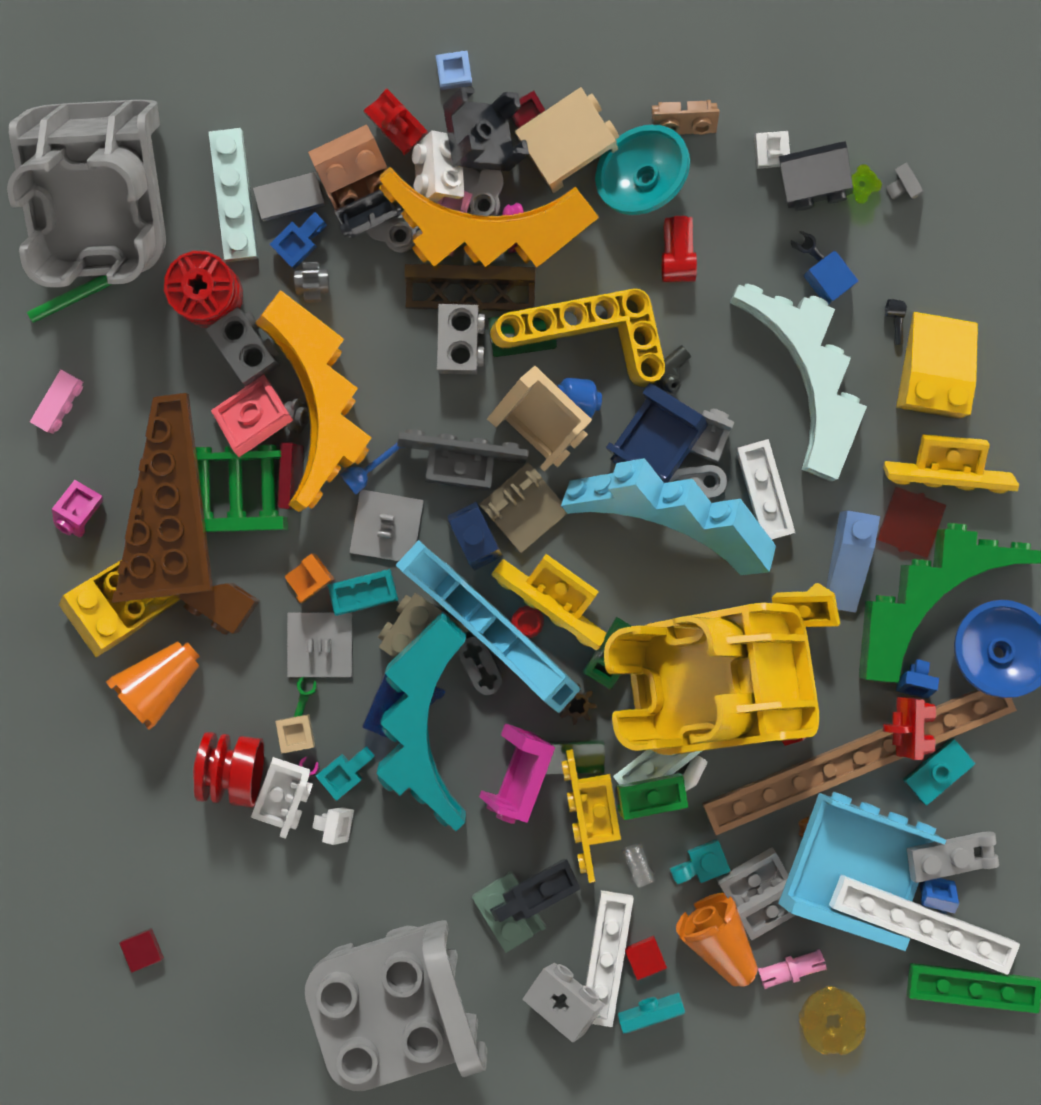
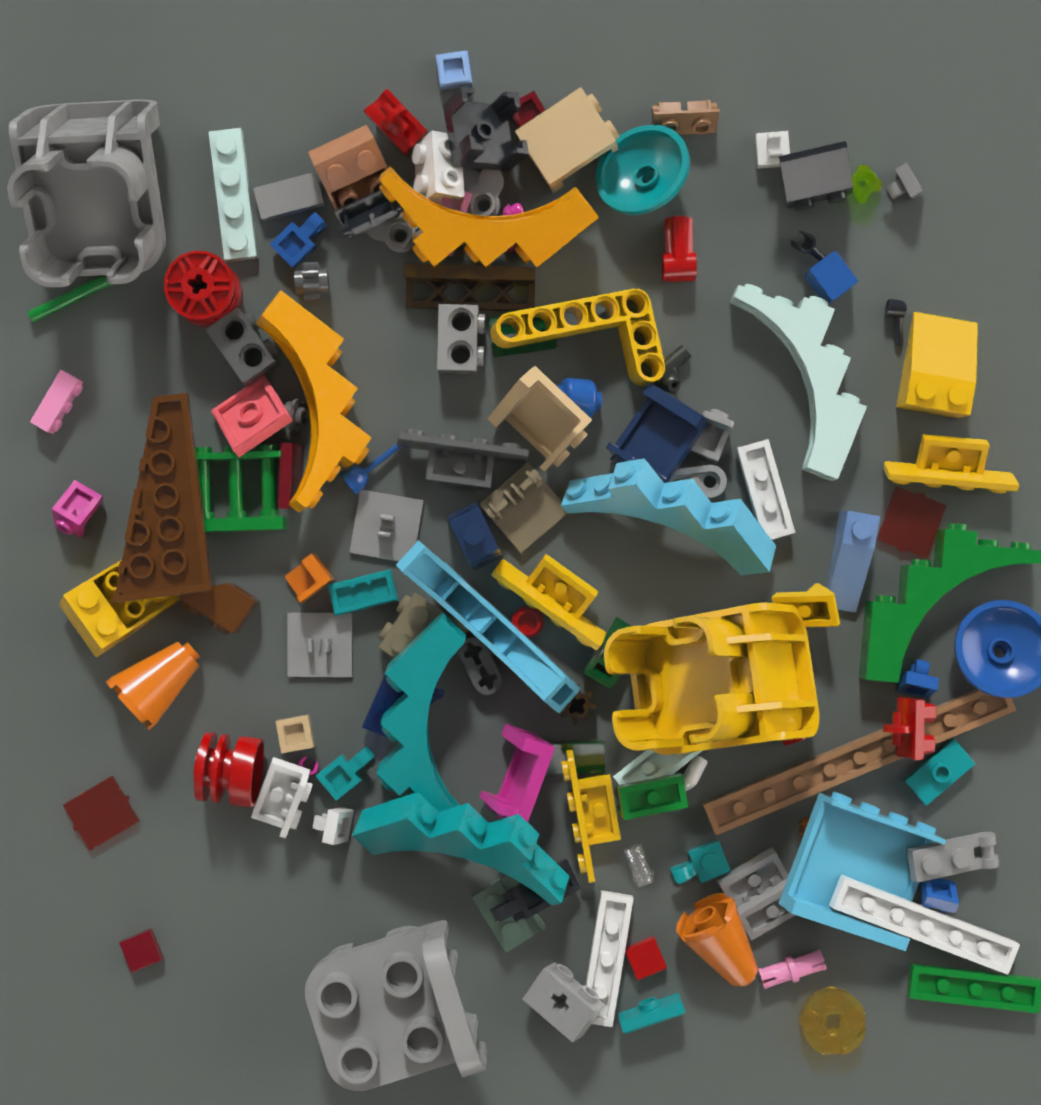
green hand [294,676,318,717] -> none
none -> clear red piece [63,775,140,850]
none -> teal arch [352,792,569,905]

